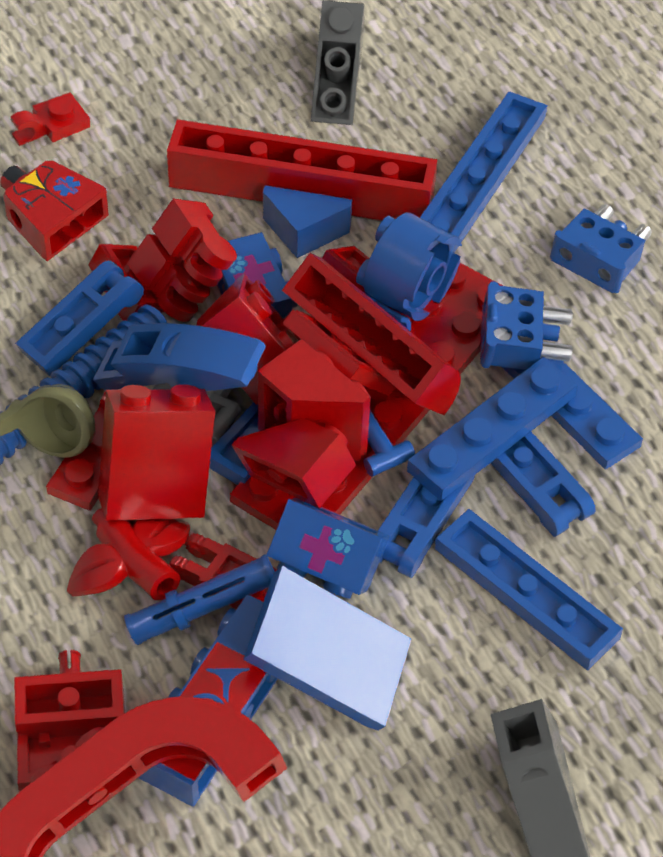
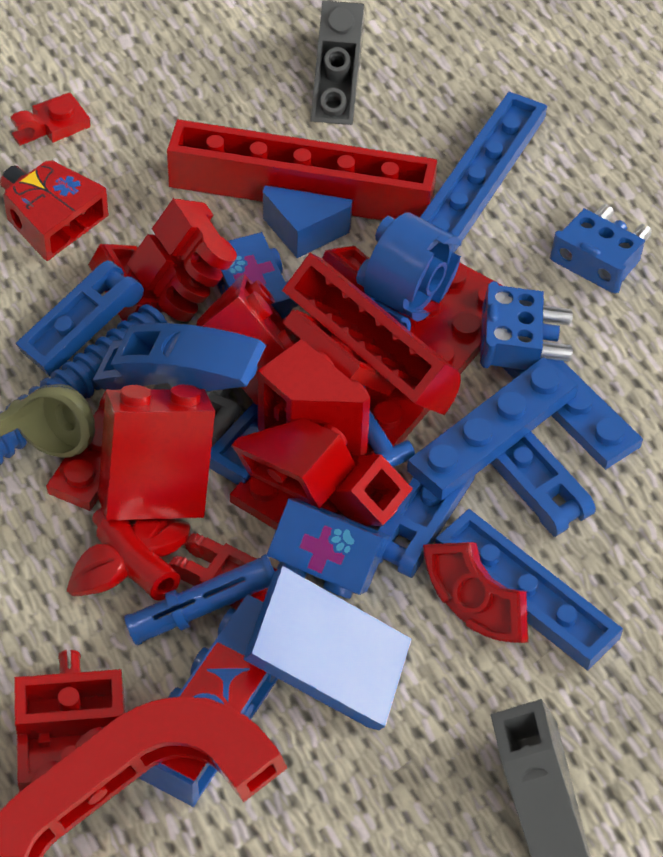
none -> red brick [328,454,413,526]
none -> red tile [423,542,528,643]

